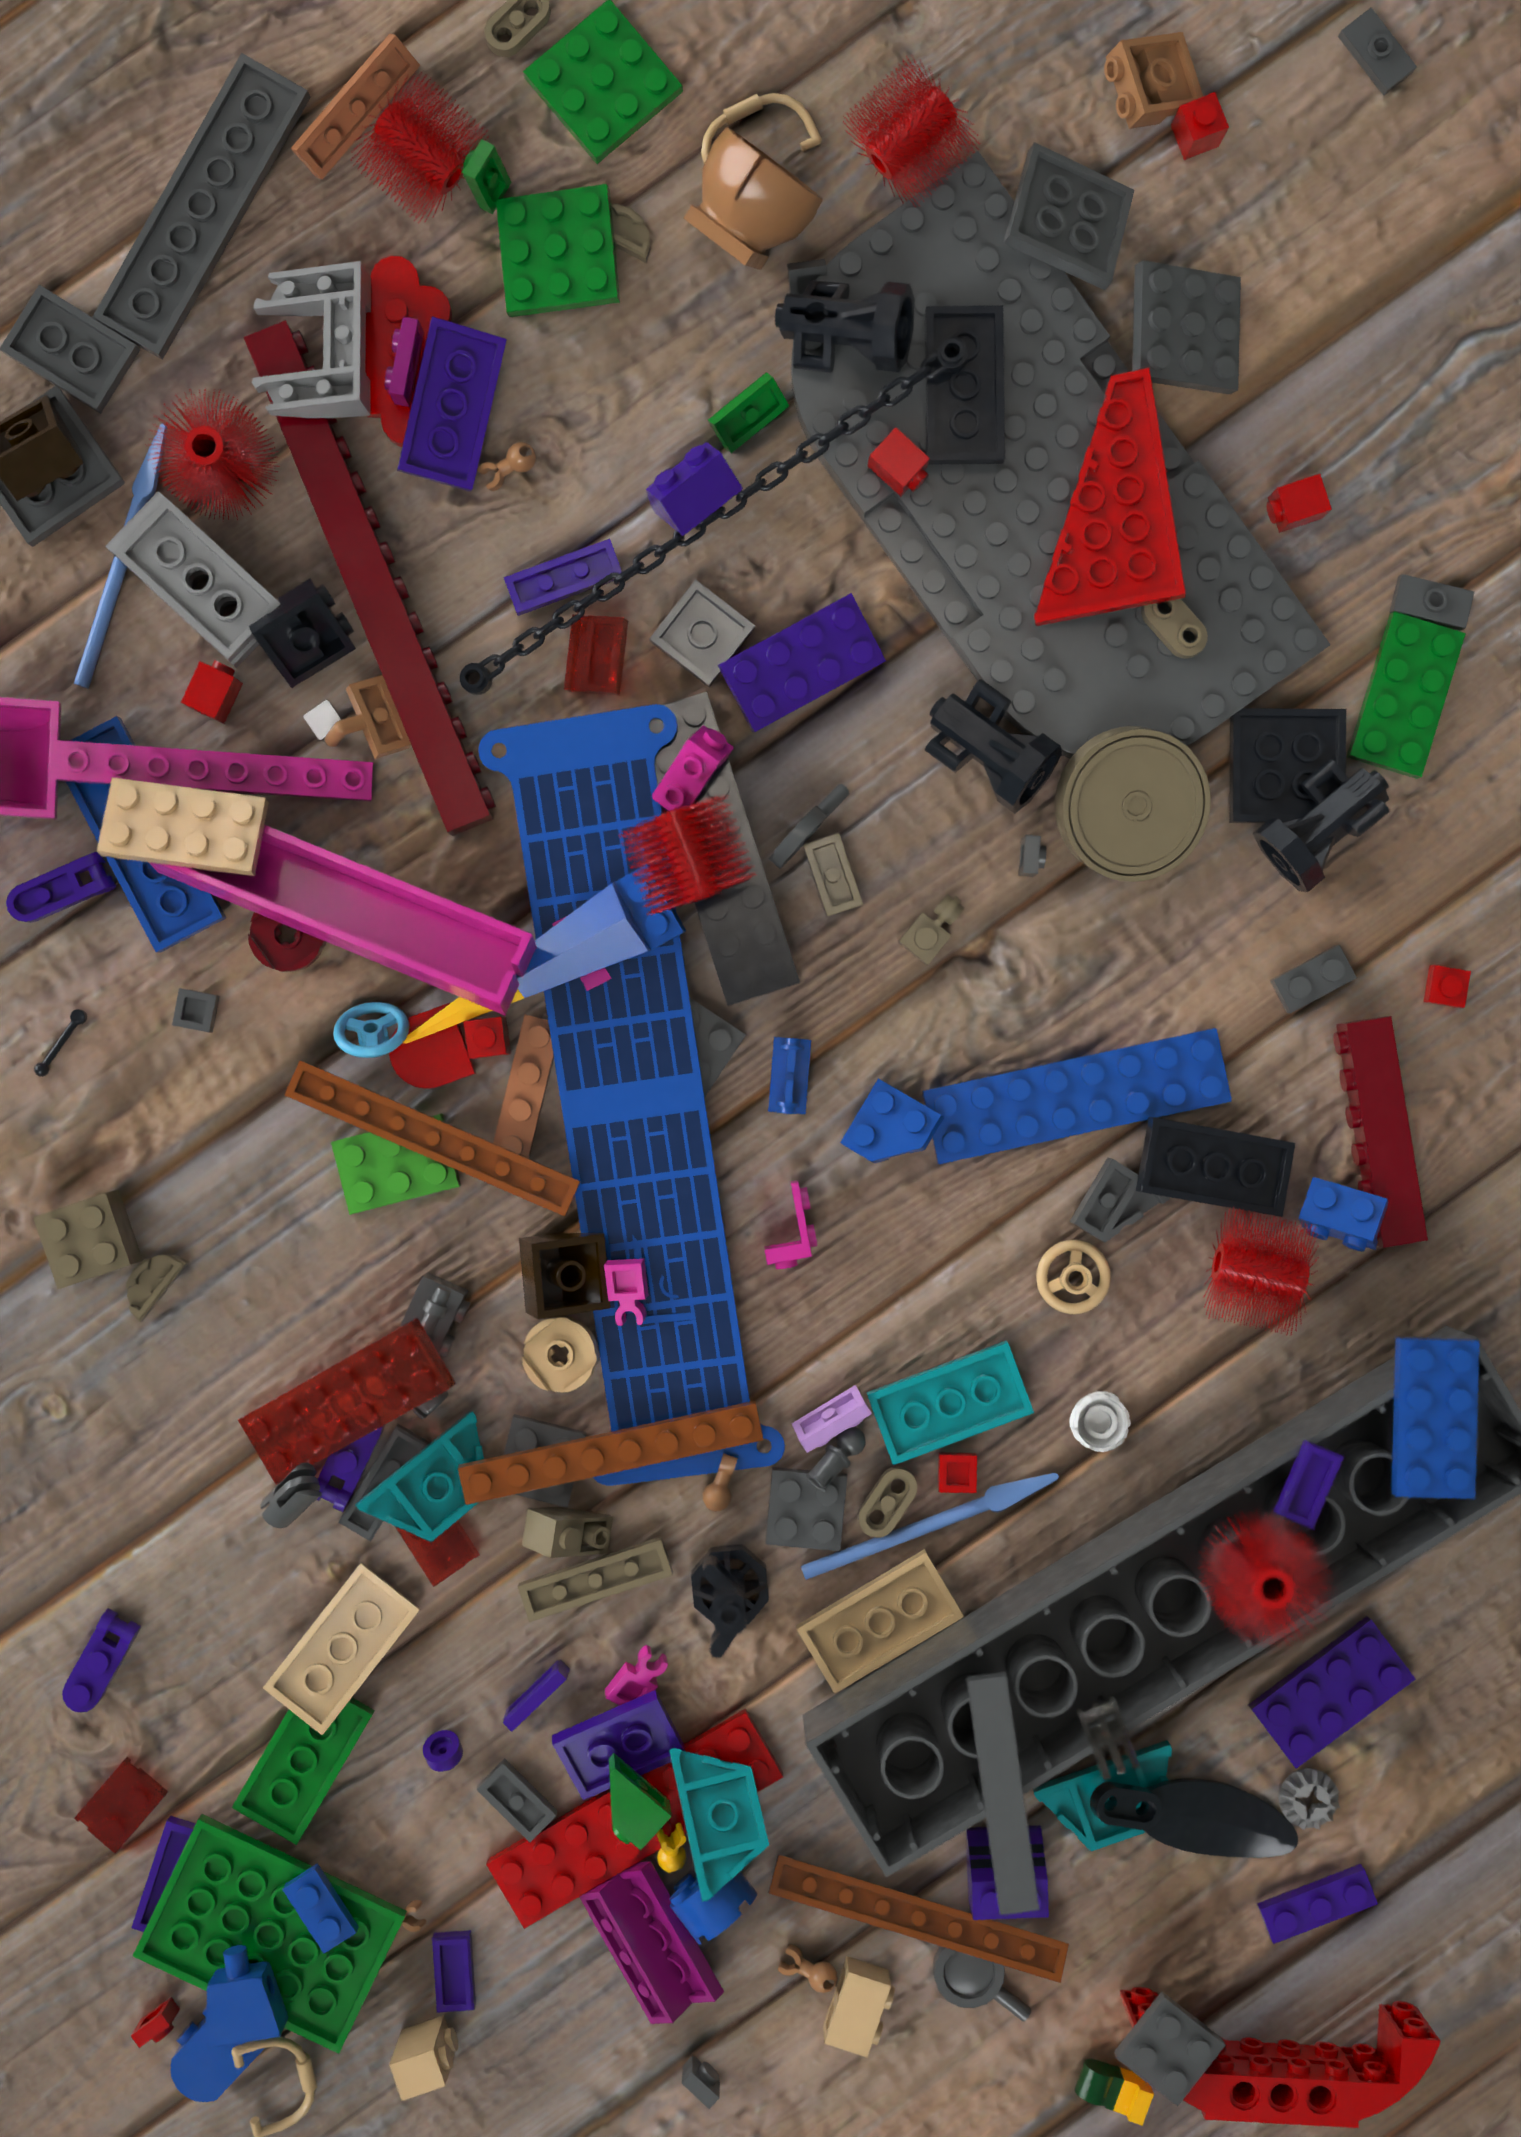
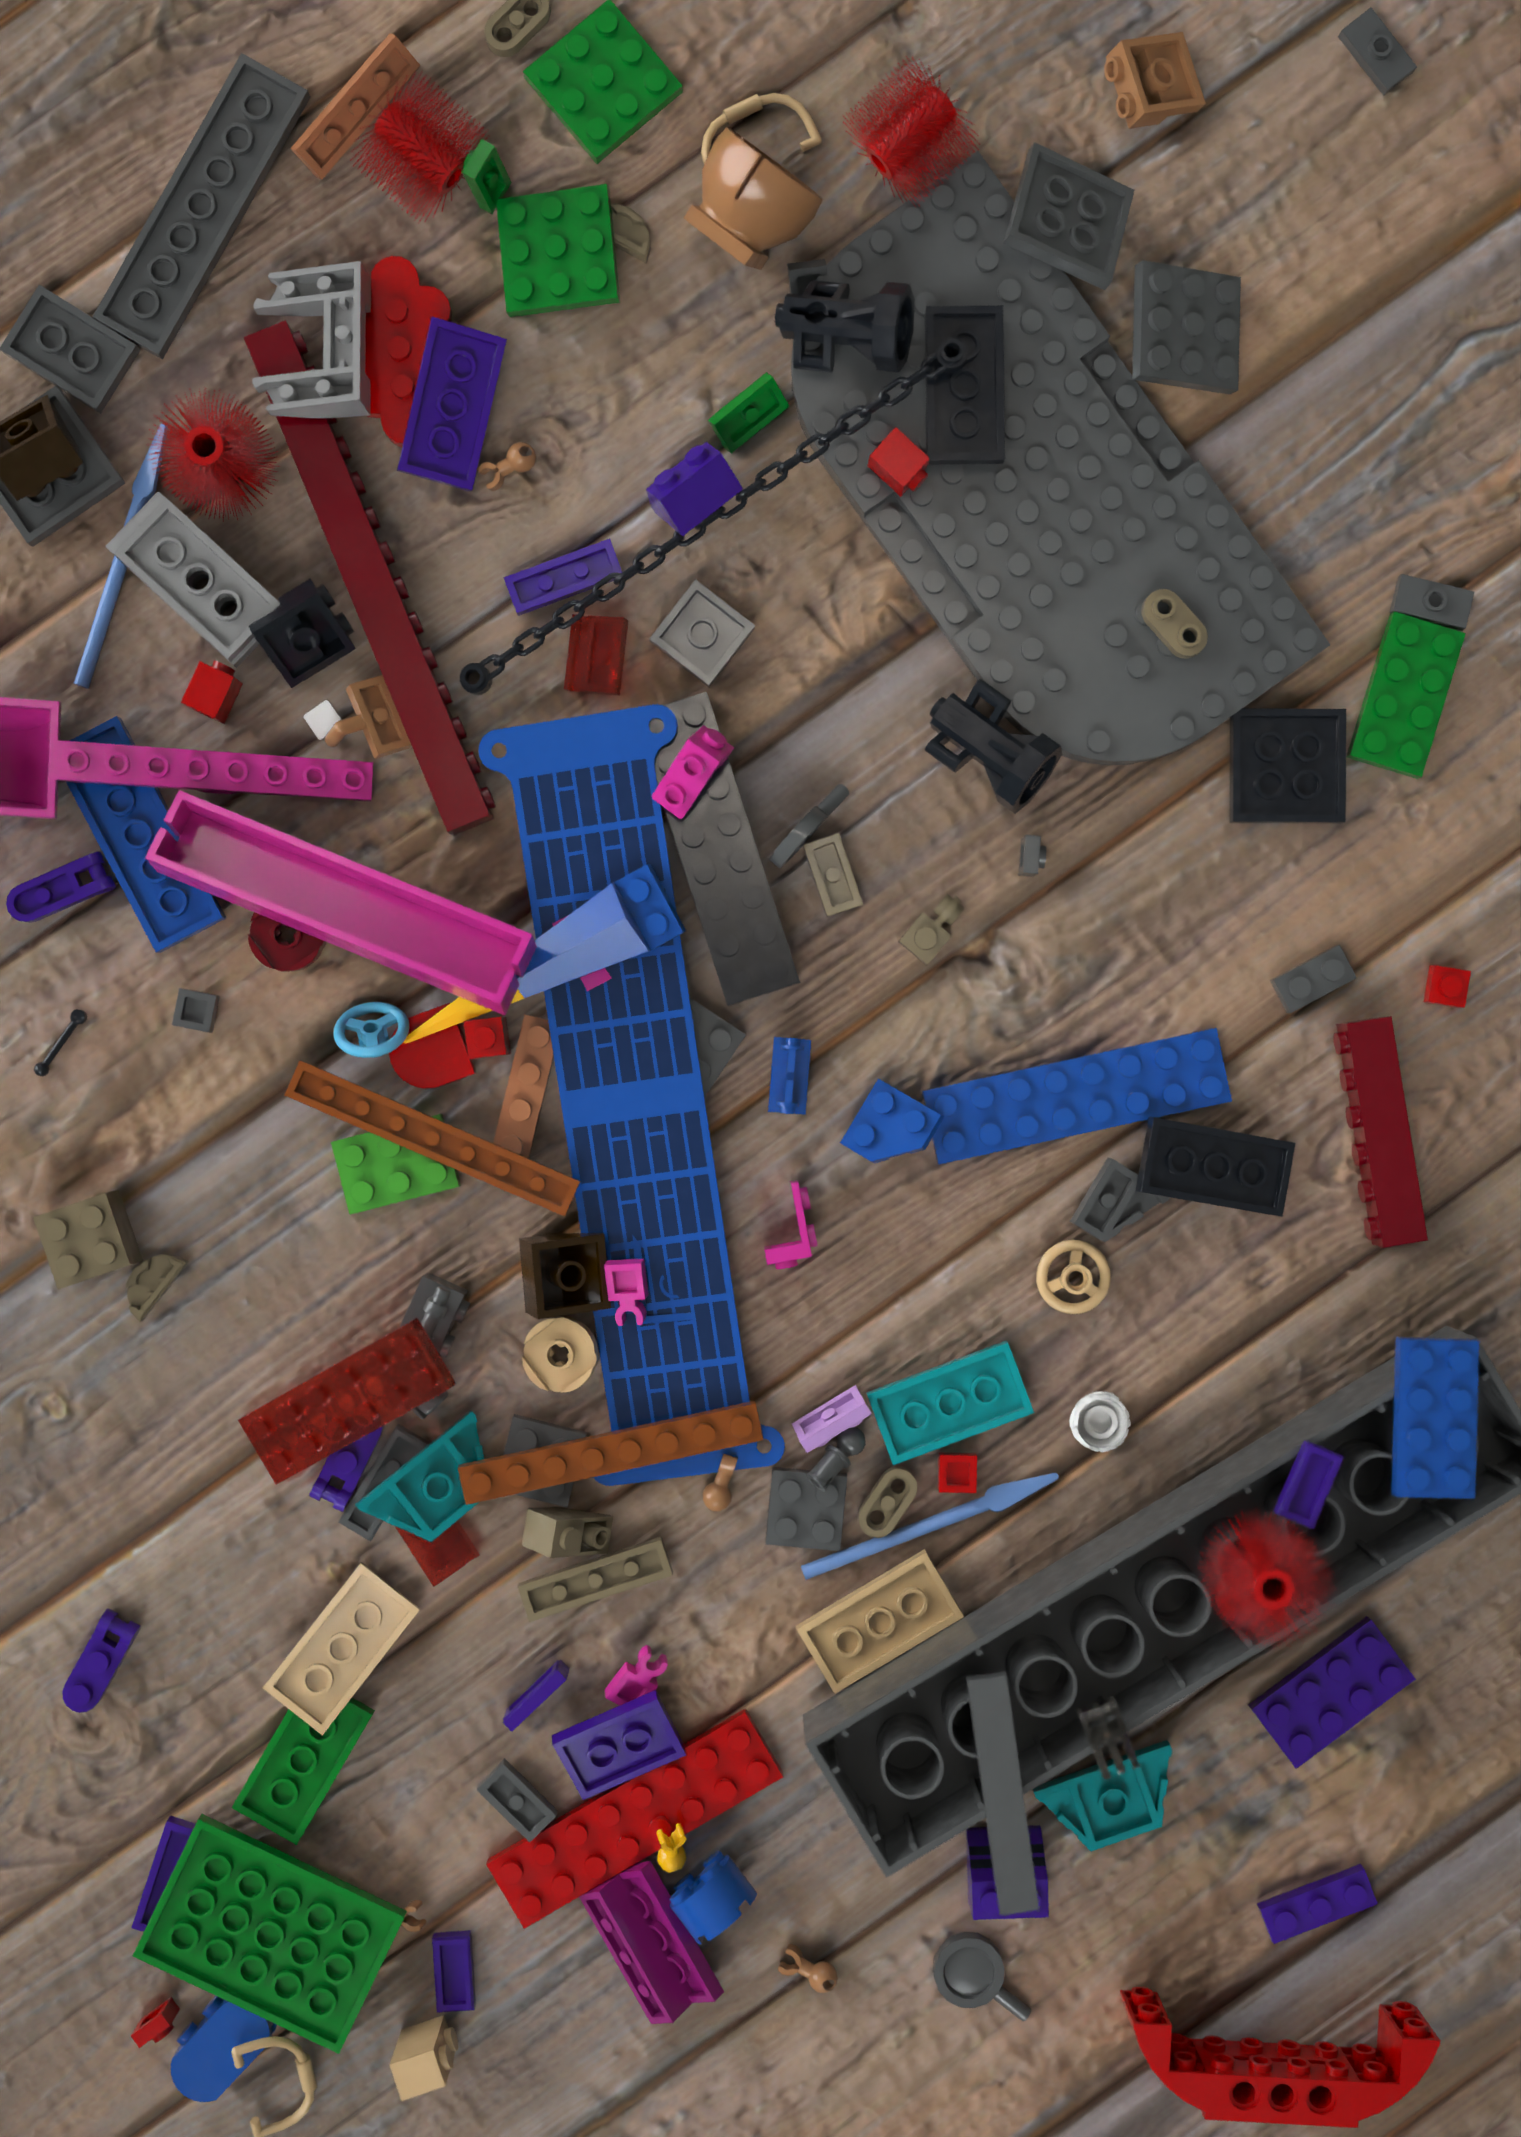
clear red plate [74,1757,168,1854] -> none
tan plate [97,778,269,876] -> none
blue torso [206,1945,288,2048] -> none
dark grey arm [260,1462,322,1529] -> none
blue plate [282,1863,359,1953] -> none
magenta plate [385,317,424,407] -> none
dark purple tile [423,1730,463,1772] -> none
green slope [609,1753,672,1850] -> none
red piece [618,795,757,915] -> none
teal wing [669,1748,769,1902] -> none
dark grey plate [682,2055,720,2109] -> none
black piece [691,1544,769,1658] -> none
dark purple plate [718,593,886,733] -> none
dark orange plate [768,1855,1069,1983] -> none
tan brick [823,1956,895,2057] -> none
red wing [1034,368,1186,626] -> none
dark tan brick [1055,726,1211,882] -> none
leg [1074,2059,1154,2126] -> none
black plant [1090,1778,1298,1858] -> none
dark grey plate [1114,1991,1226,2106] -> none
red brick [1171,92,1229,160] -> none
red piece [1203,1207,1319,1336] -> none
black piece [1253,759,1390,892] -> none
red brick [1266,473,1332,533] -> none
light grey gear [1279,1768,1340,1830] -> none
blue bracket [1298,1177,1389,1252] -> none

